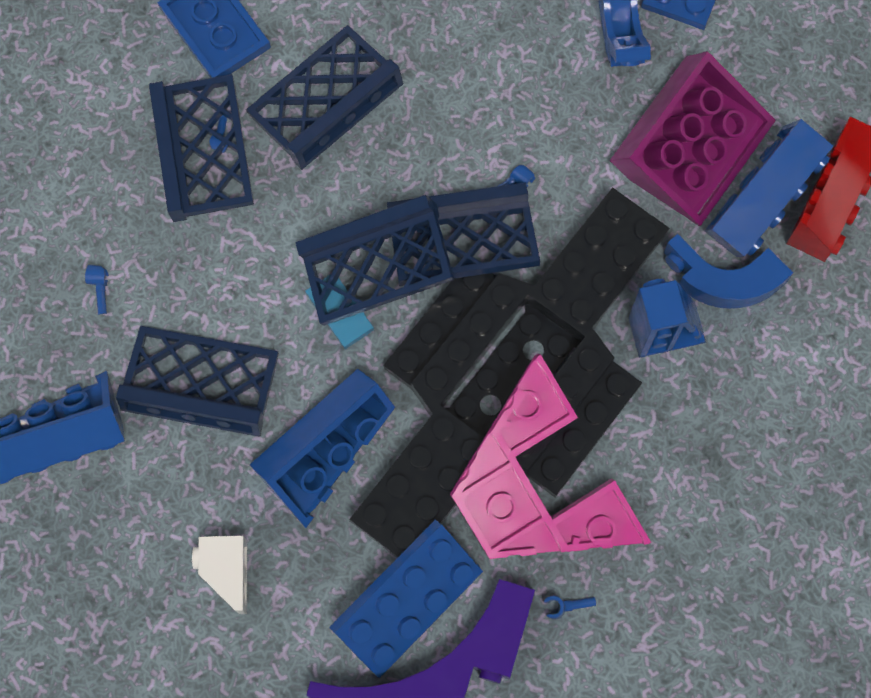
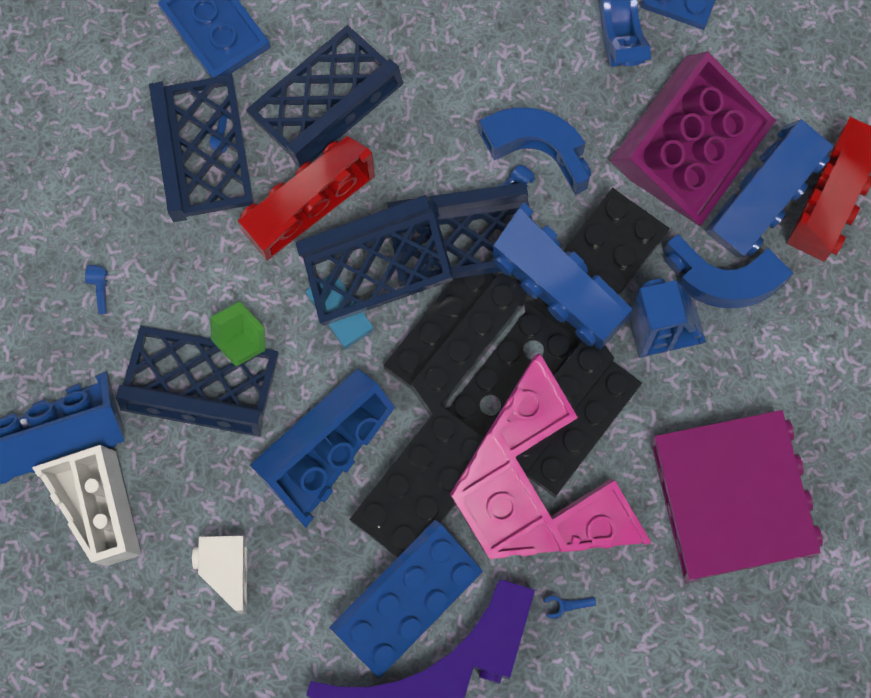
none -> white wedge [32,445,141,566]
none -> bright green panel [210,301,265,366]
none -> red wedge [237,136,375,261]
none -> blue arch [479,107,591,195]
none -> blue wedge [493,203,633,350]
none -> magenta panel [651,410,823,584]

